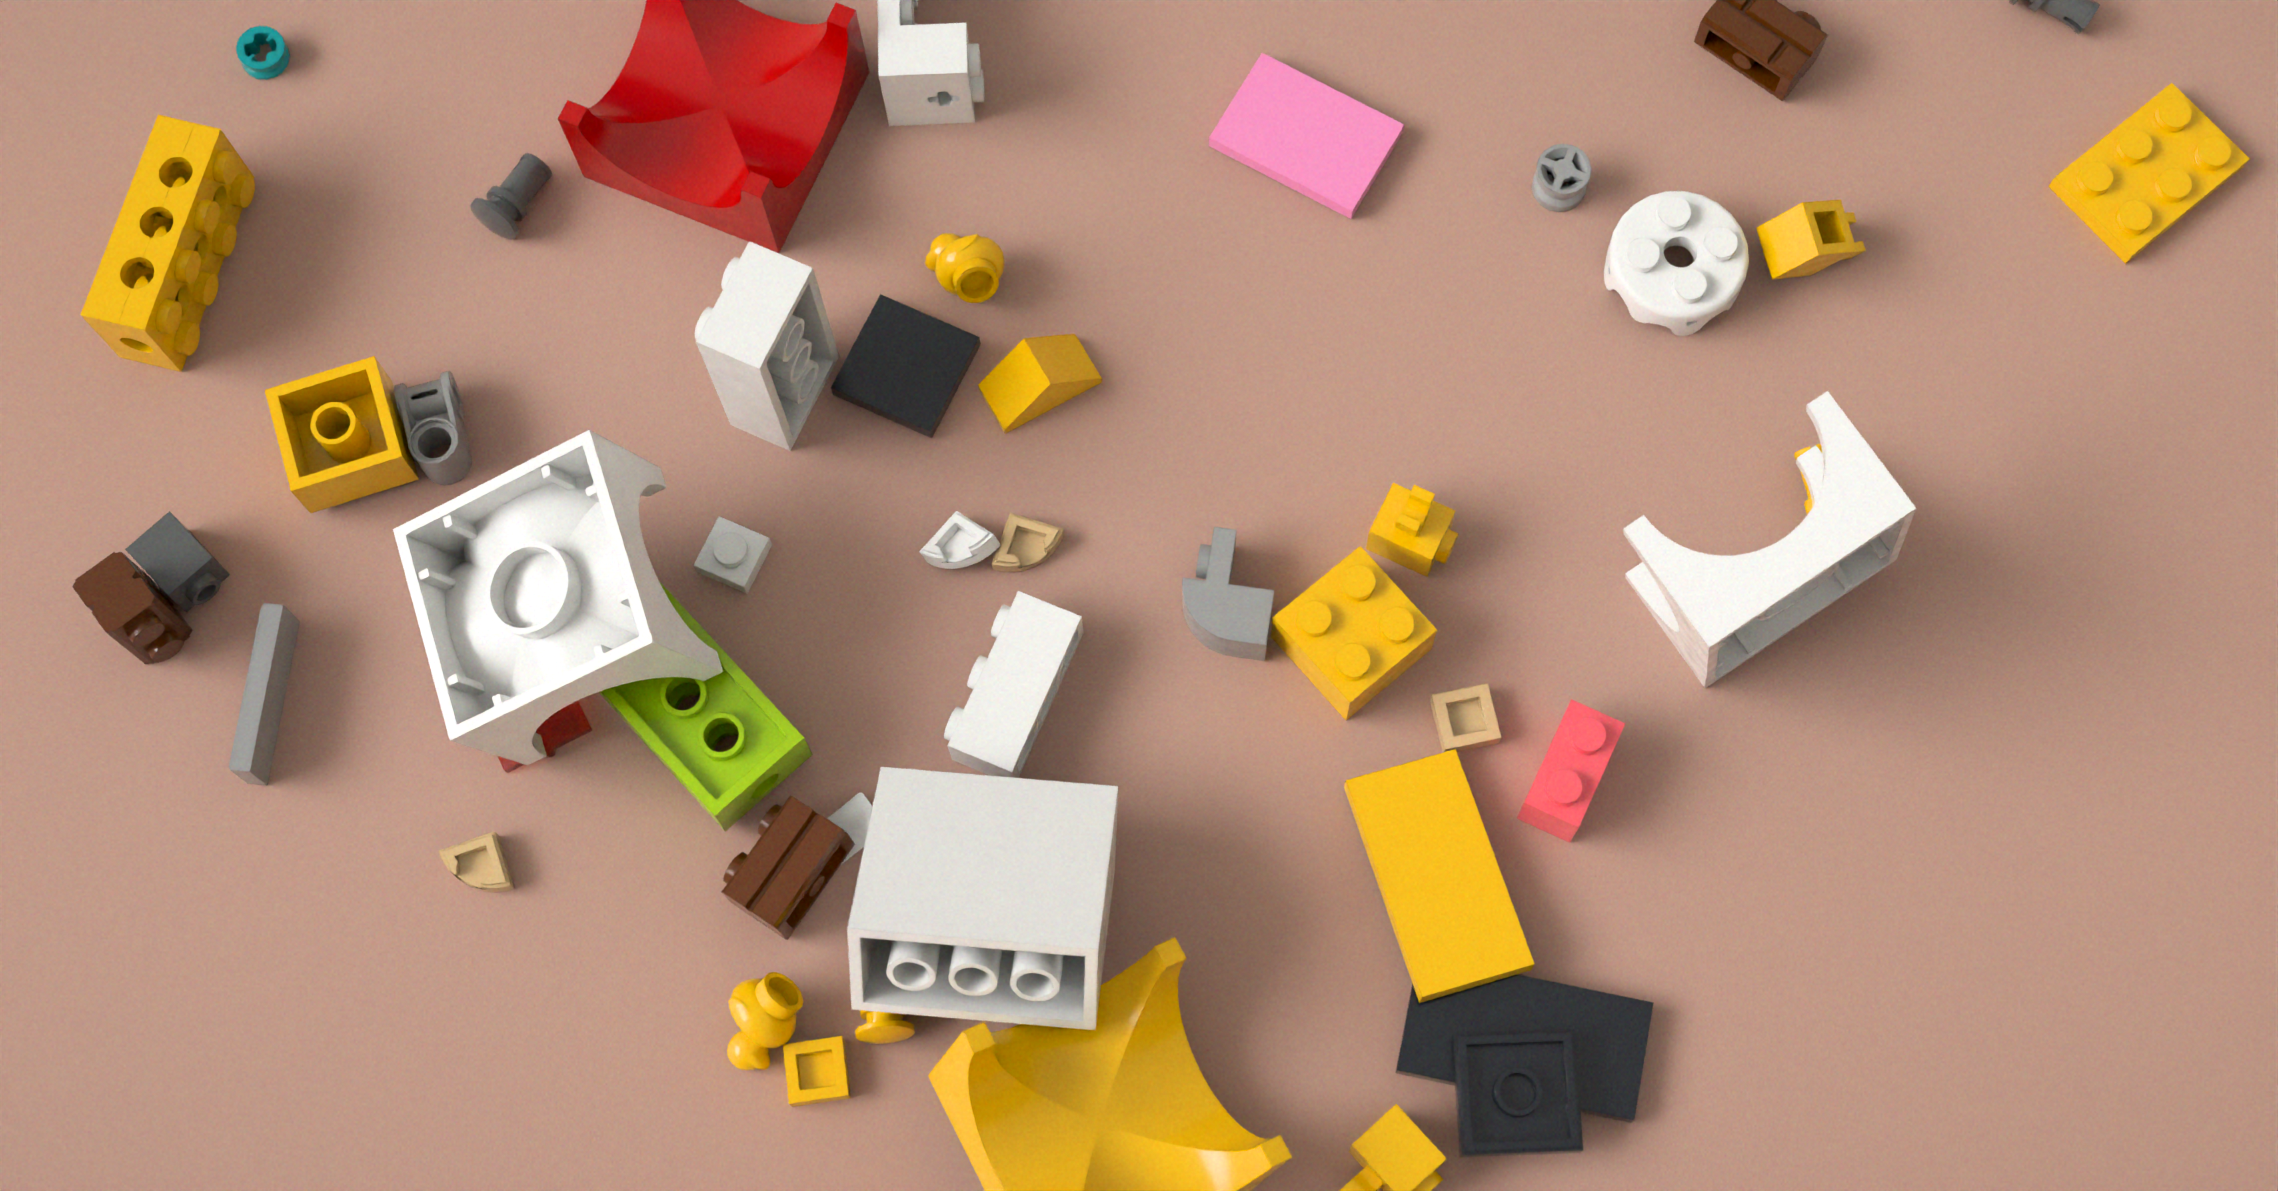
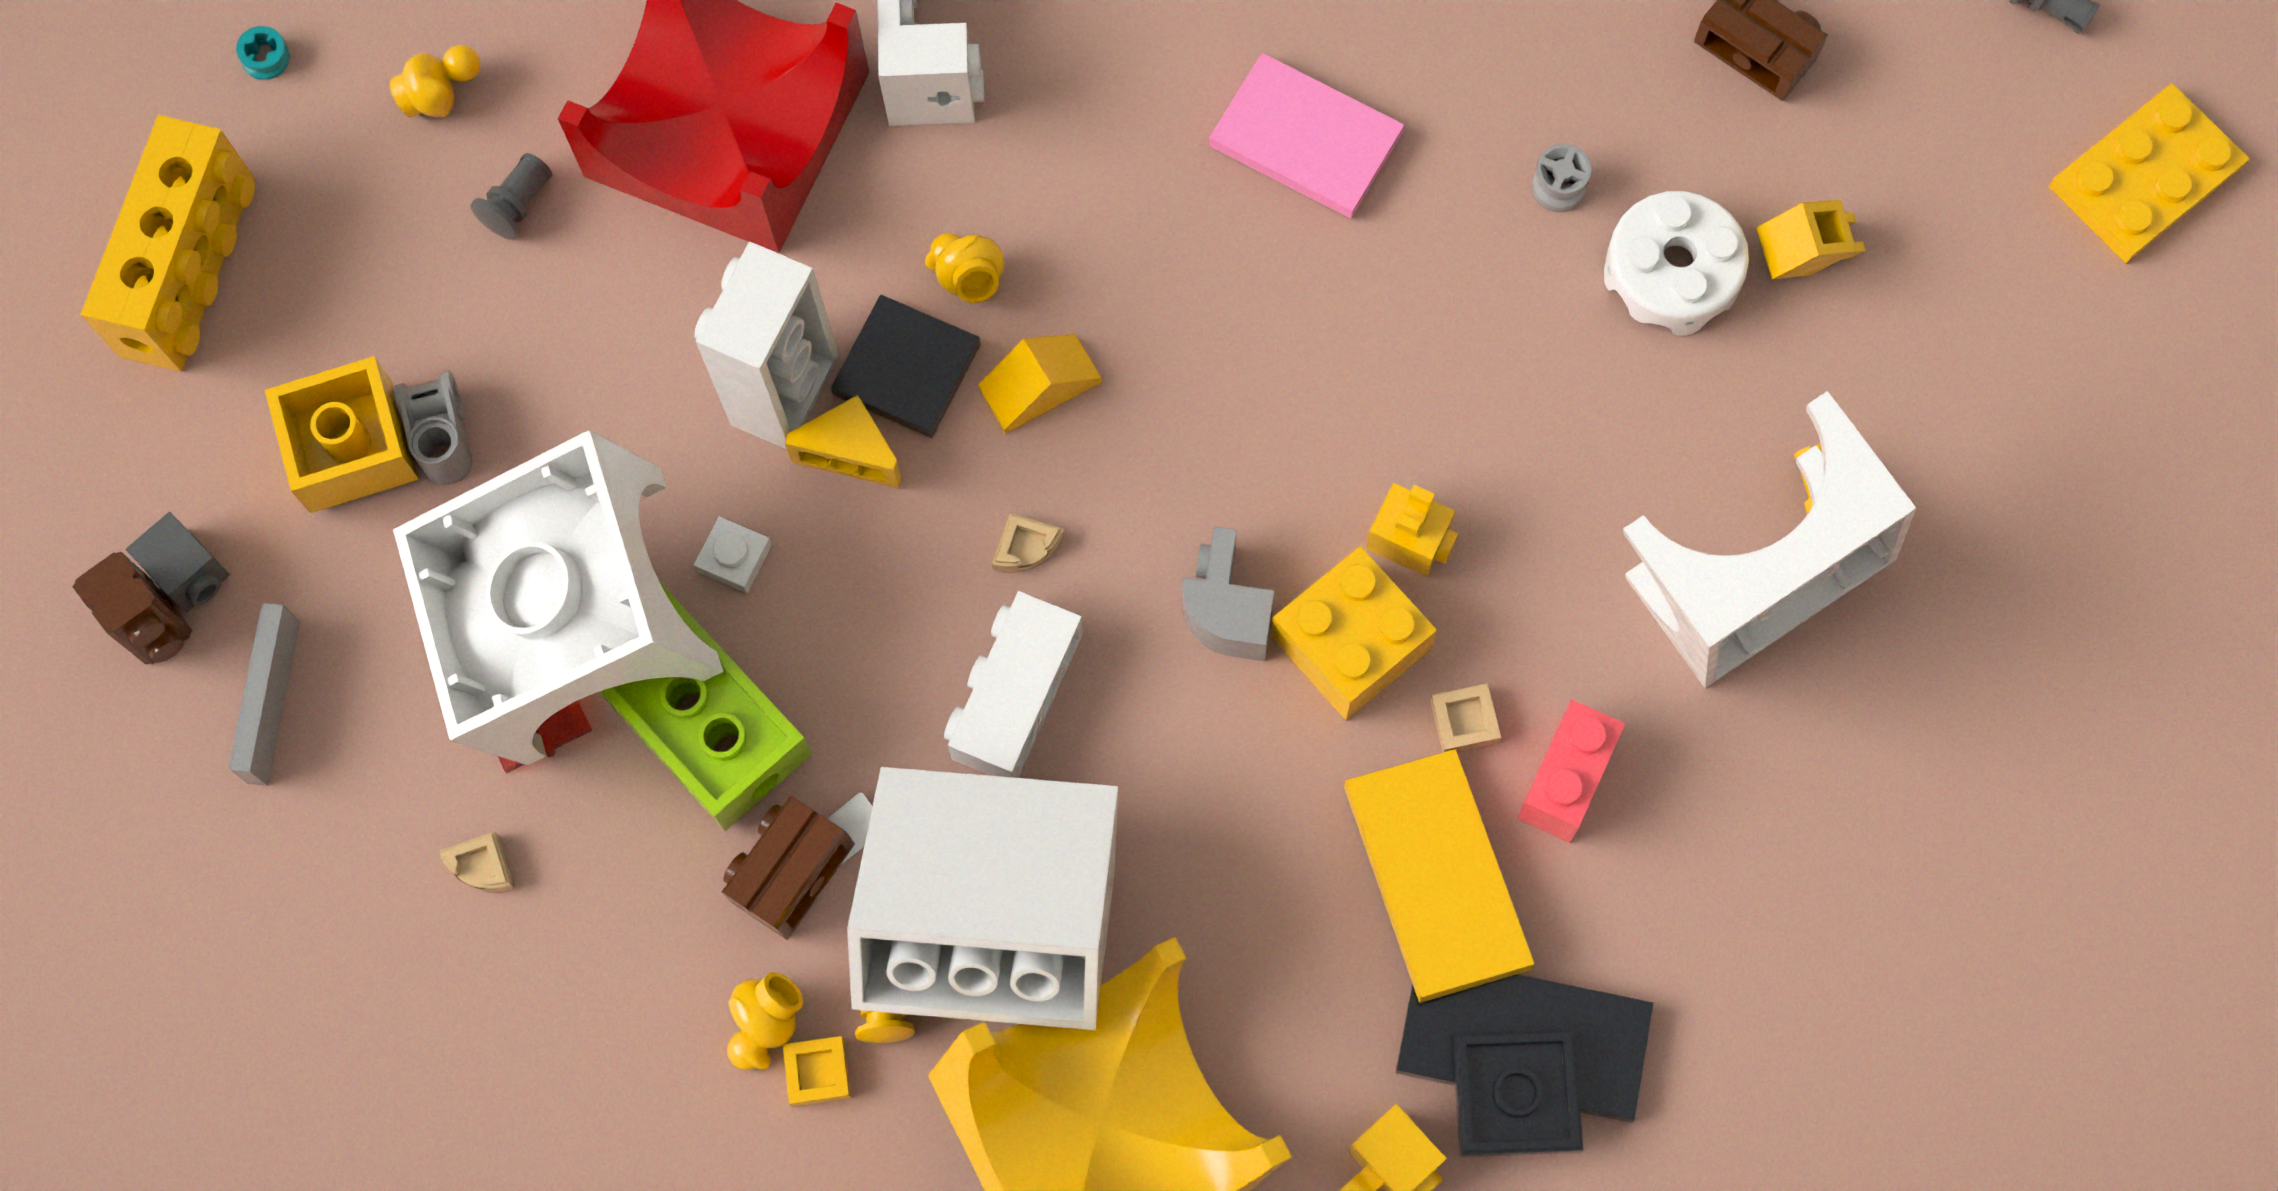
white tile [919,511,1001,569] -> none
none -> yellow animal [390,44,481,118]
none -> yellow slope [785,395,902,488]

